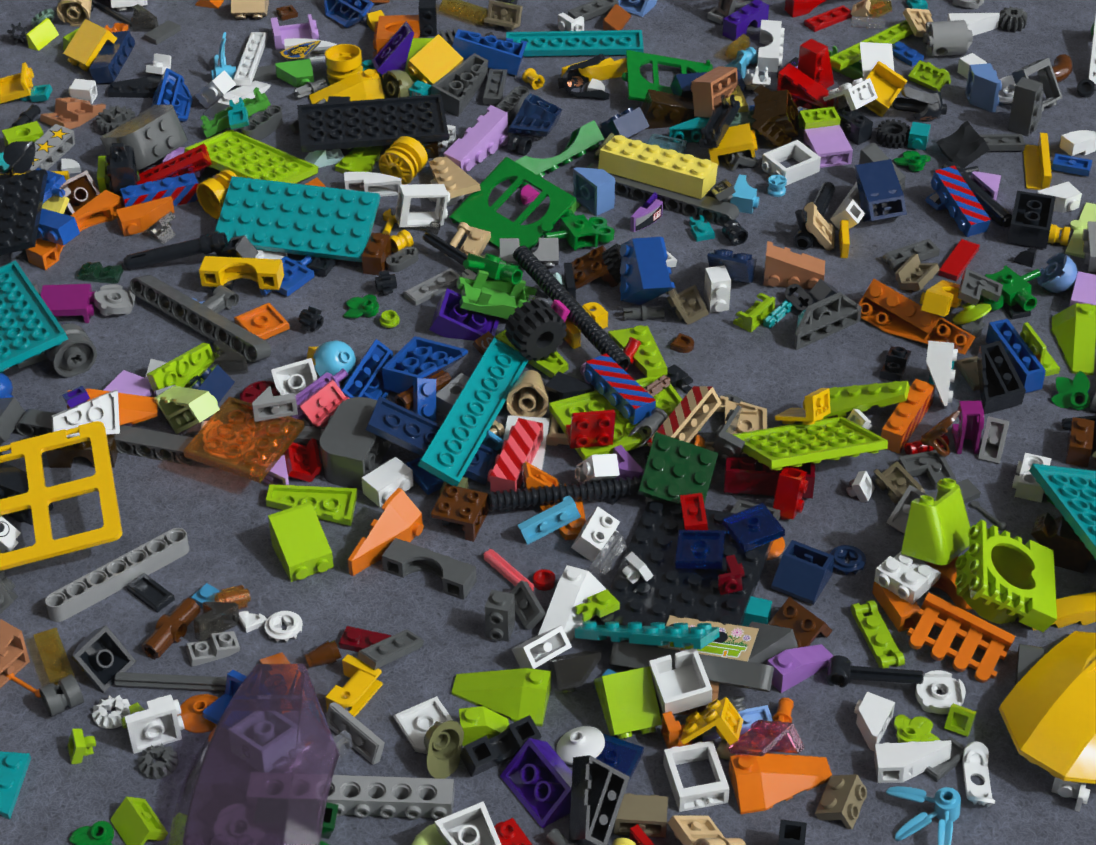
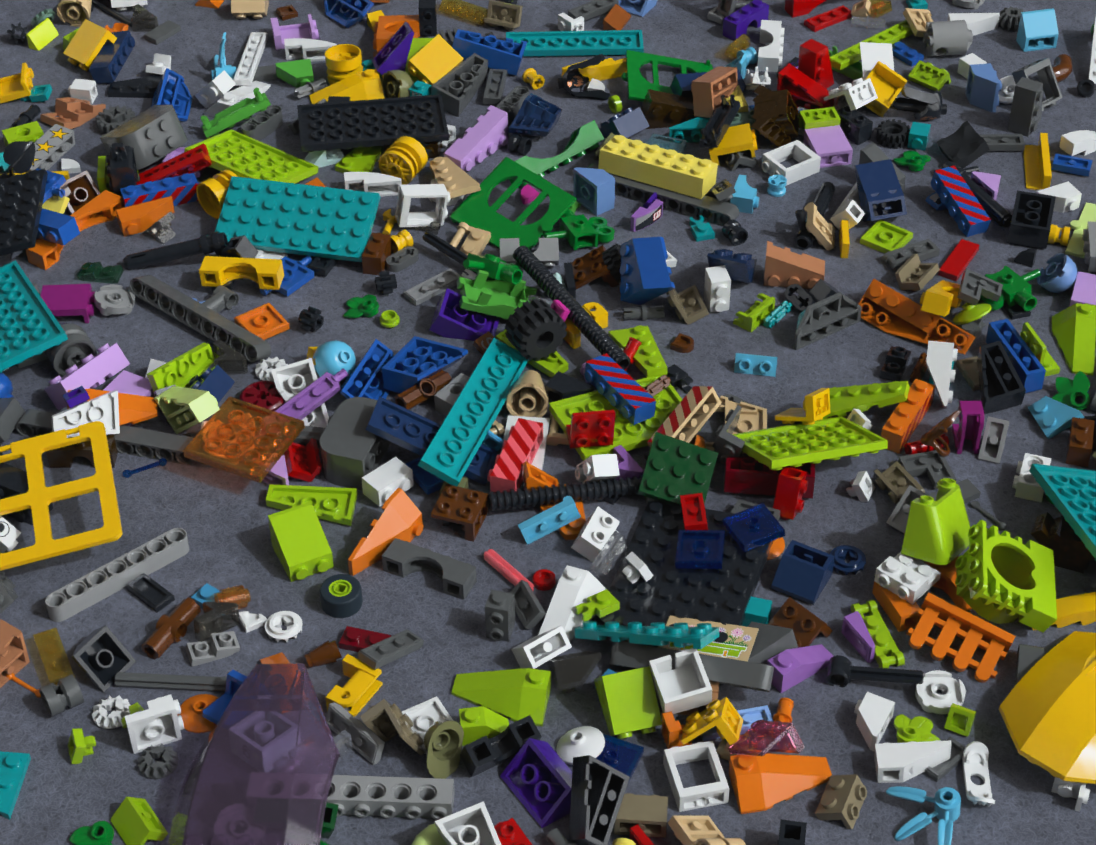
teal plate [228,97,249,129] -> none
light grey slope [252,386,298,422] -> none
shield [280,41,321,68] -> none
coral bracket [298,380,349,427] -> none
blue plate [413,378,436,421] -> none
dark grey piece [628,408,668,449] -> none
dark red bracket [718,555,744,595] -> none
dark grey bush [728,696,746,712] -> none
none -> lavender wedge [44,343,130,410]
none -> clear blue hinge [123,458,167,478]
none -> white gear [255,357,288,382]
none -> black wheel [320,574,363,618]
none -> dark tan bracket [360,699,425,755]
none -> lime tile [608,95,622,114]
none -> medium azure hinge [734,353,777,377]
none -> medium lavender slope [841,611,876,663]
none -> lime tile [860,219,913,254]
none -> reddish brown axle [910,352,927,383]
none -> medium azure slope [1016,8,1059,52]
none -> medium azure wing [1028,396,1084,439]

